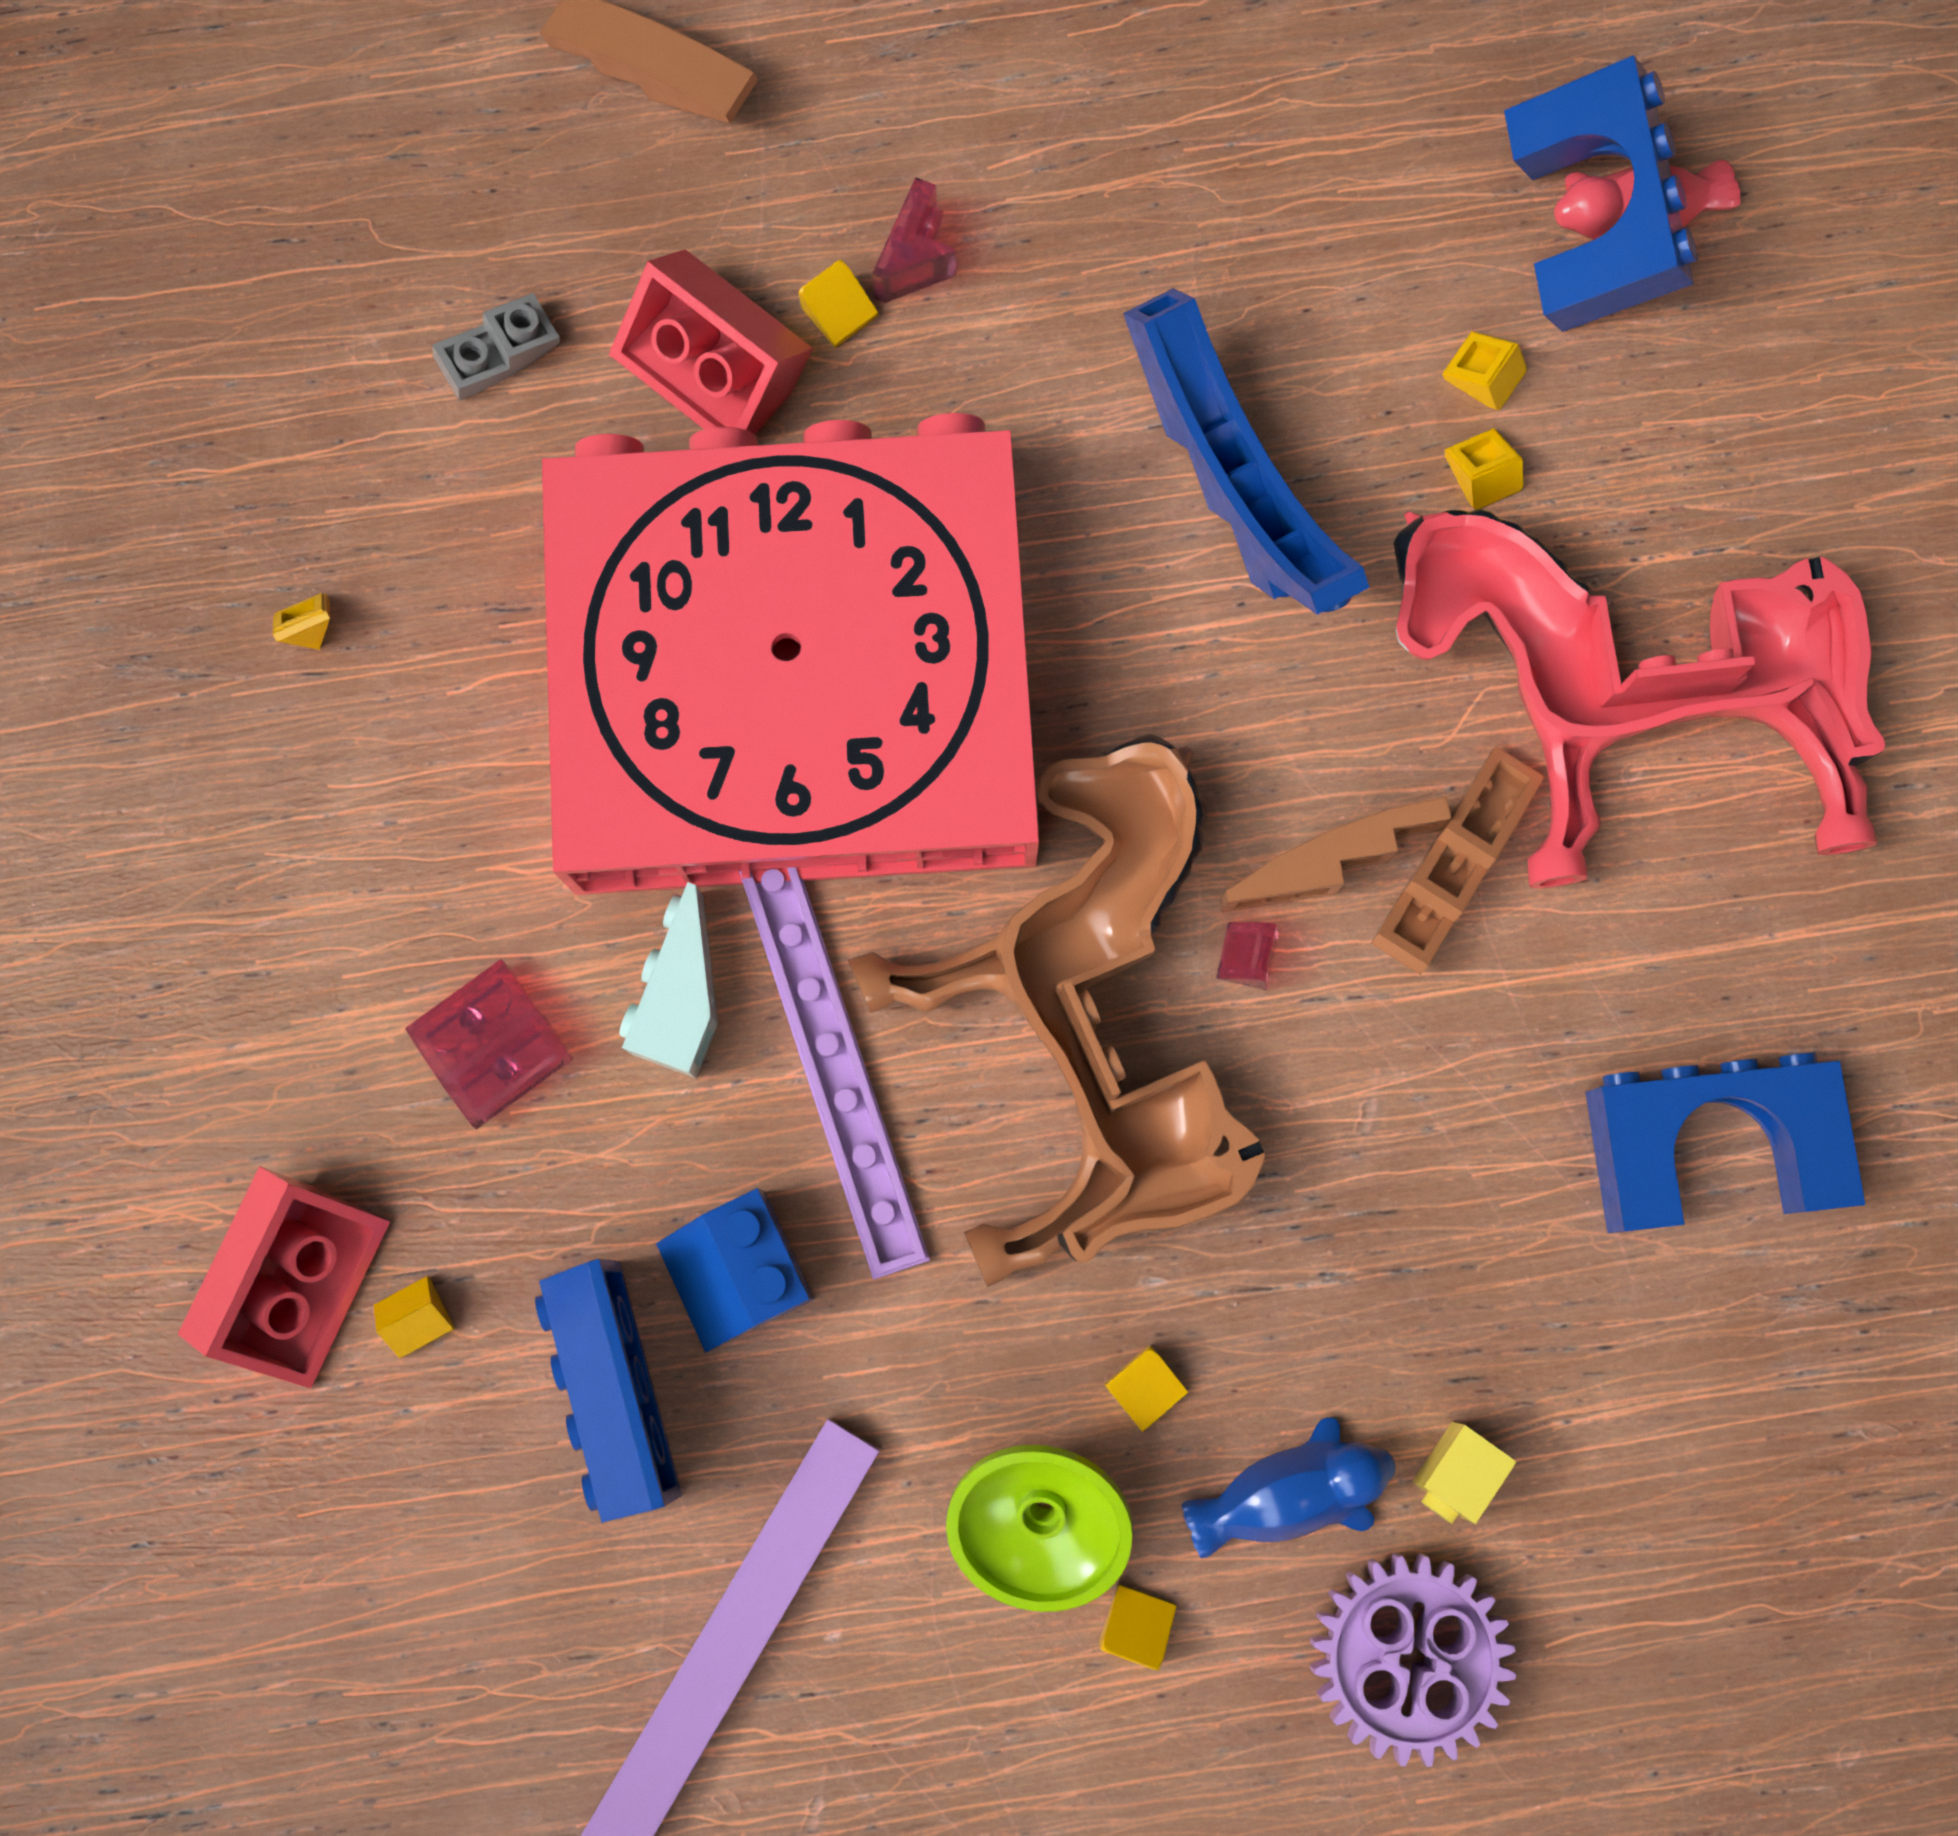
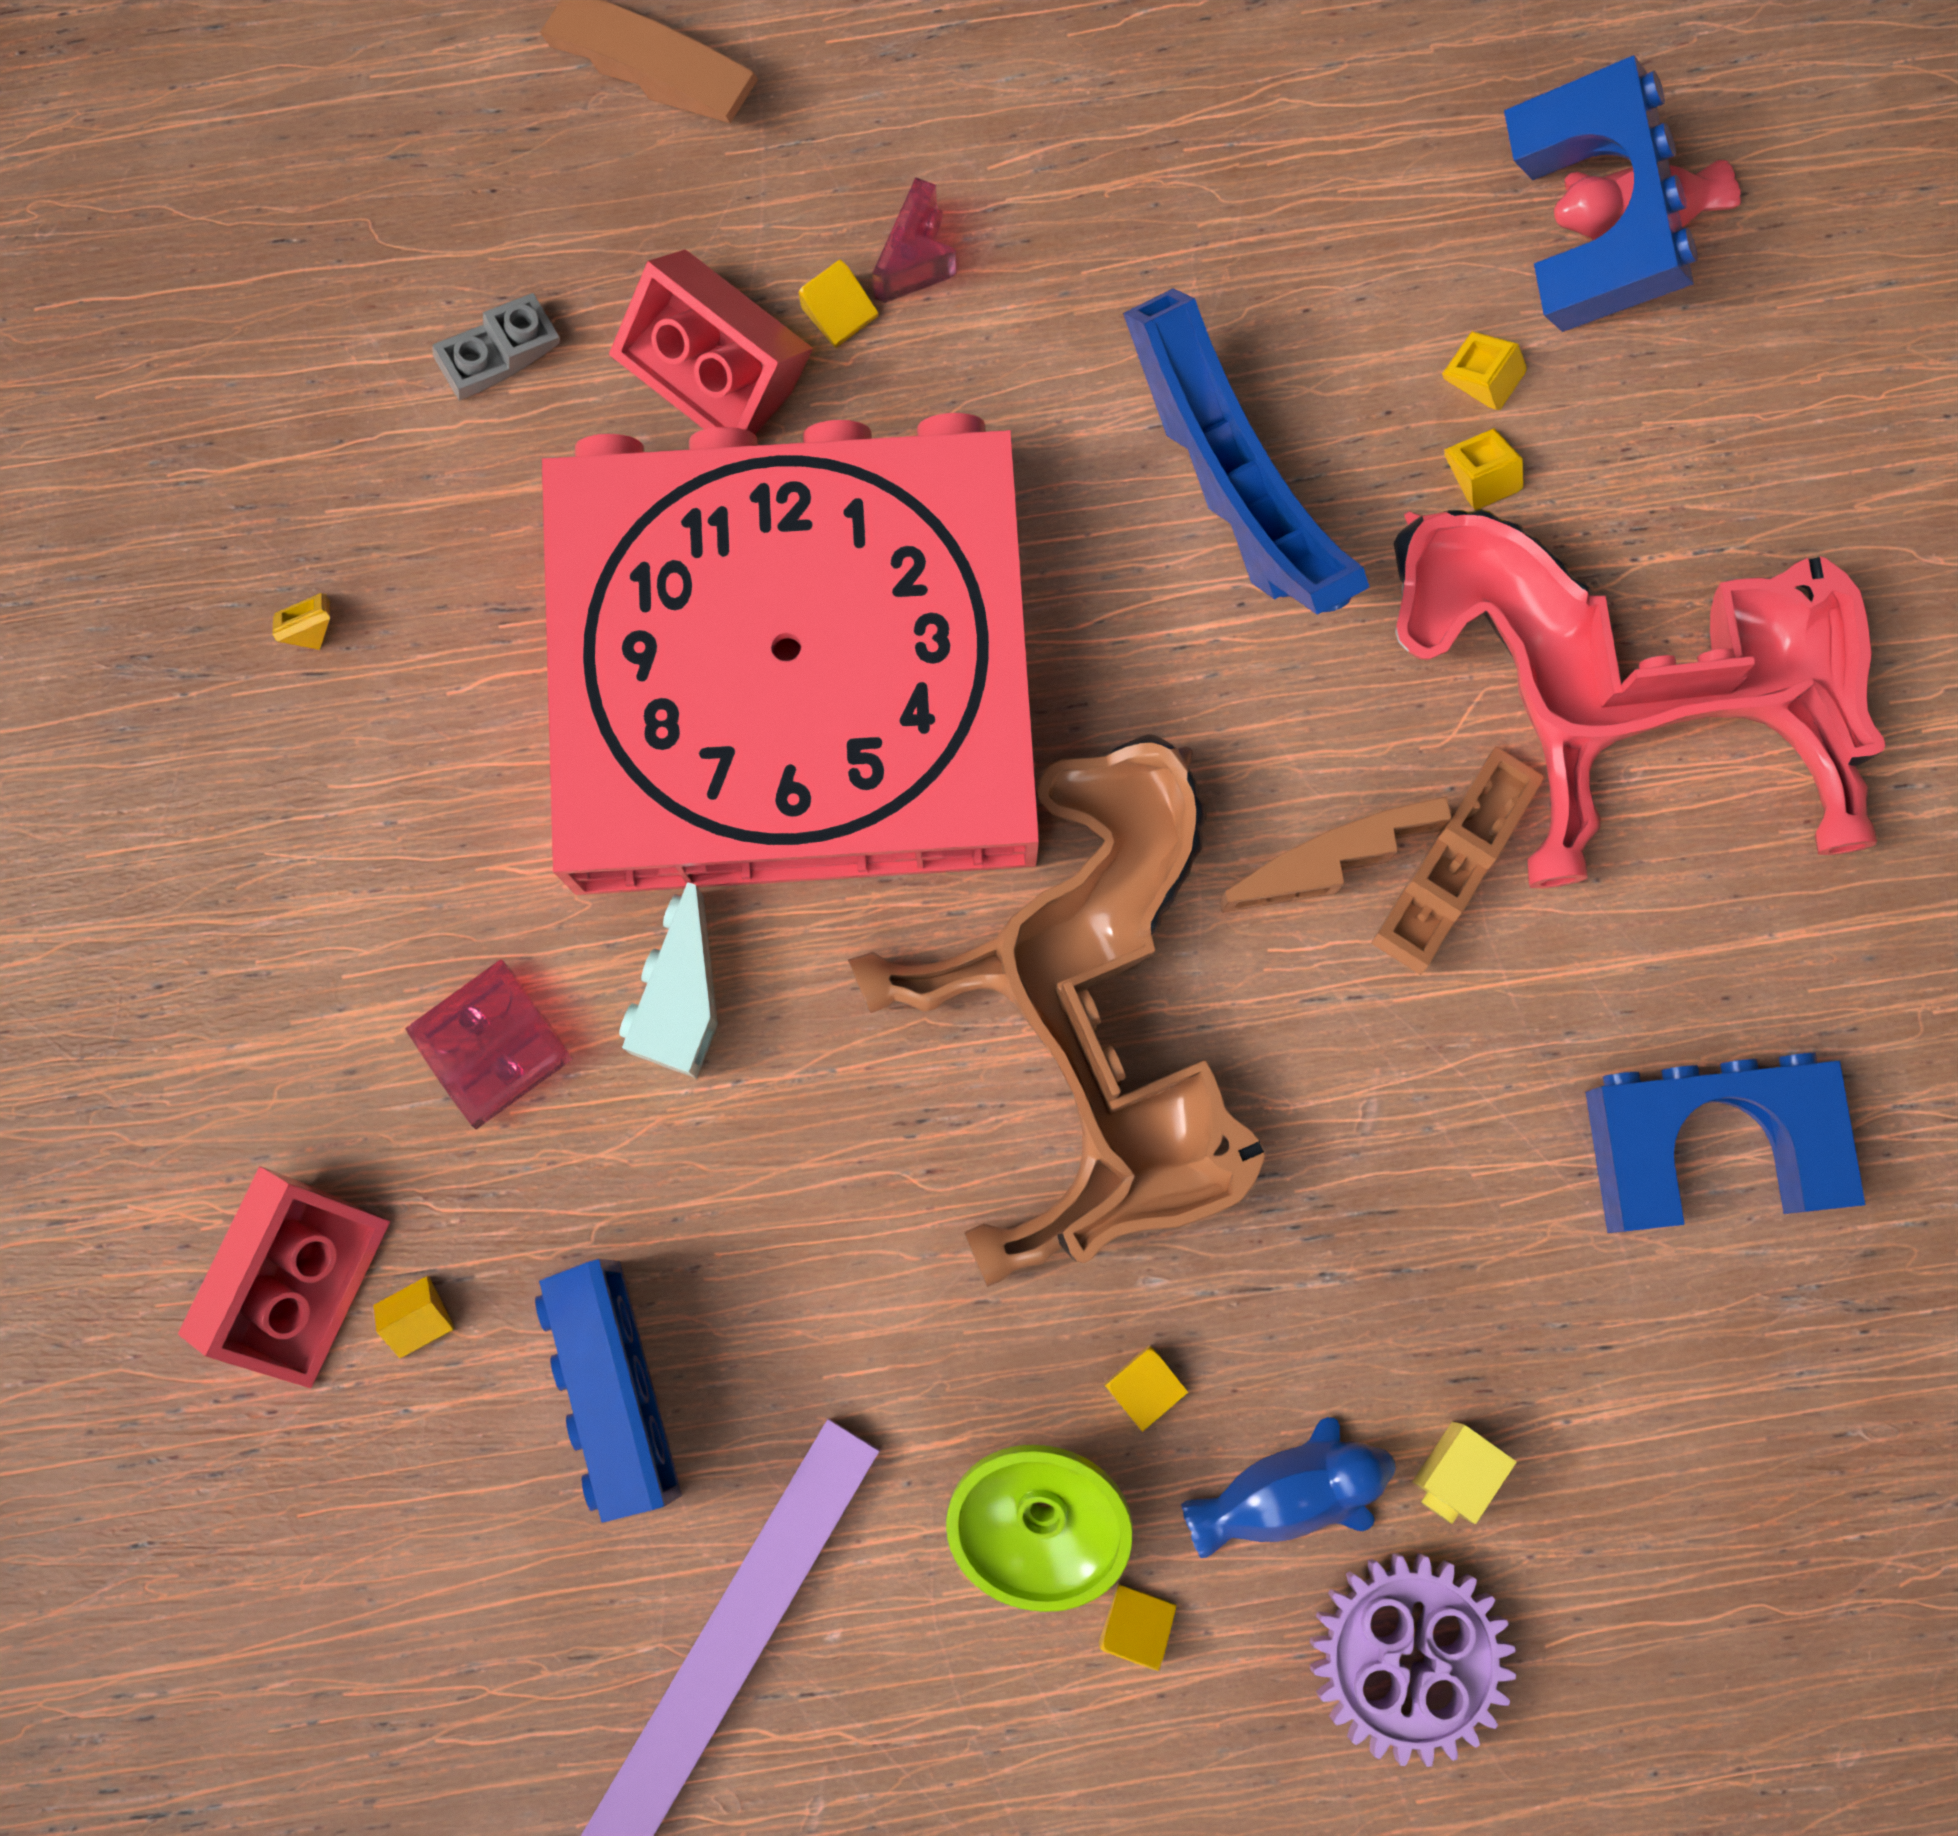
blue slope [656,1188,815,1353] -> none
lavender tile [739,867,930,1280] -> none
clear pink slope [1216,922,1278,990] -> none

